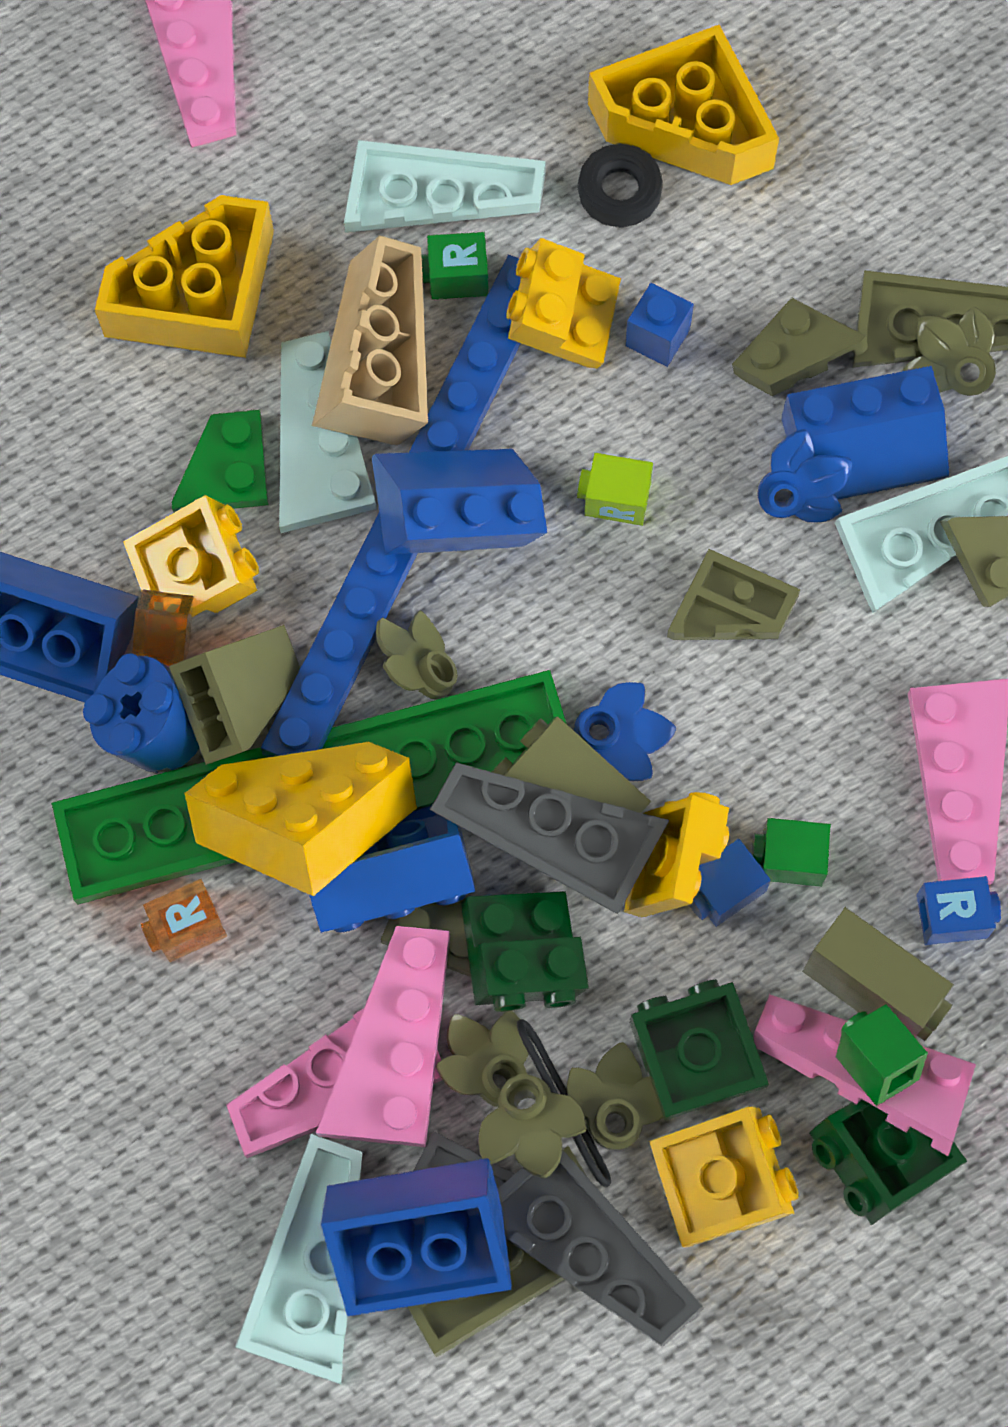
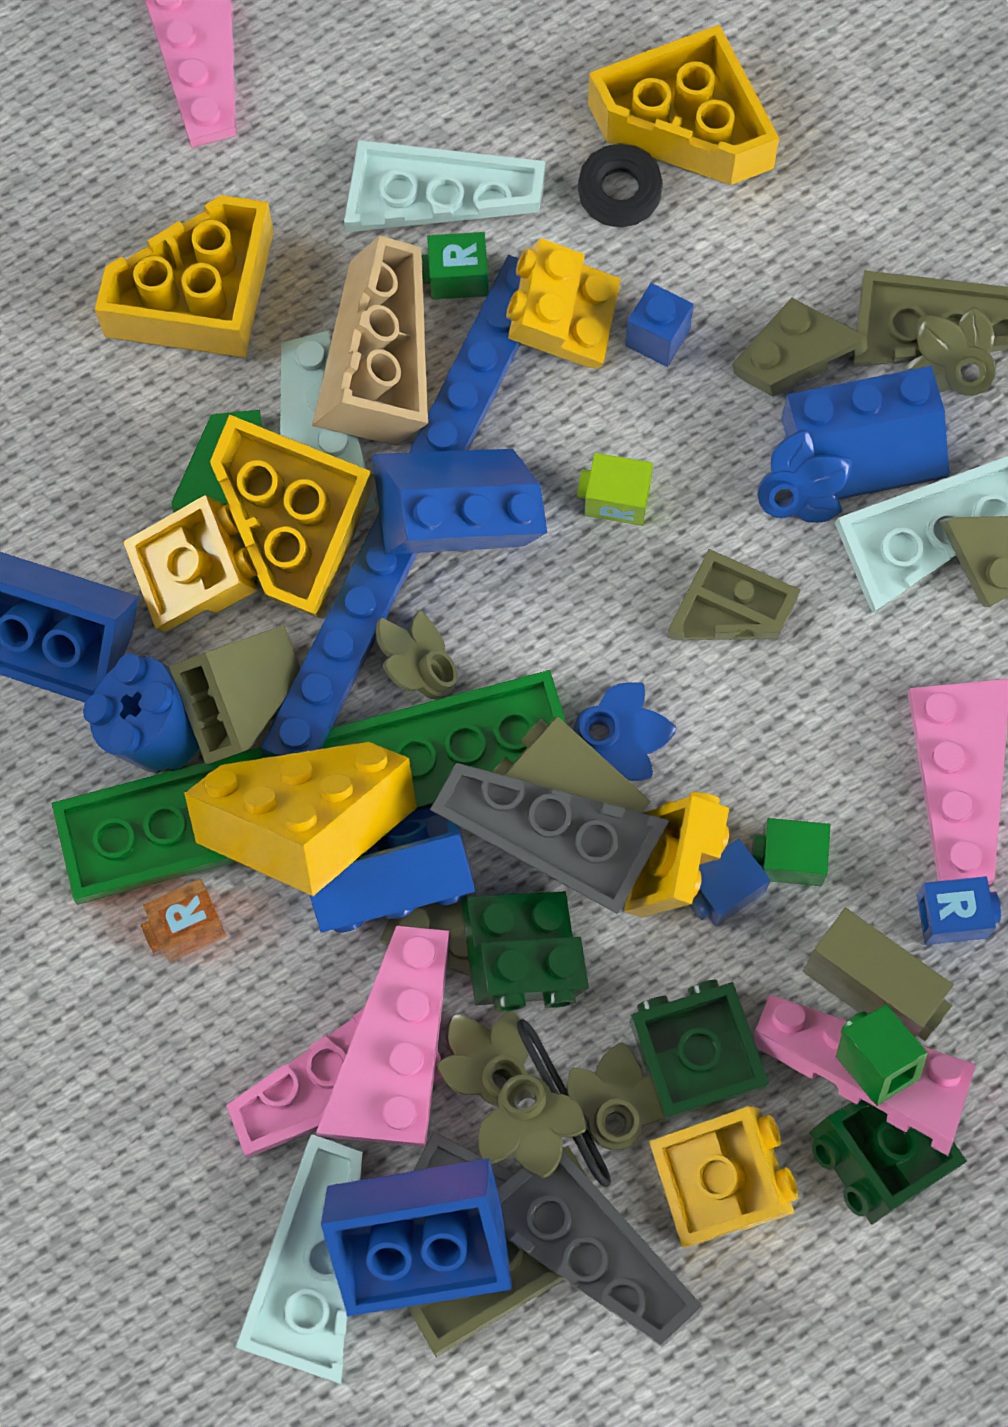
clear orange brick [132,589,194,666] -> none
none -> yellow brick [210,415,375,619]

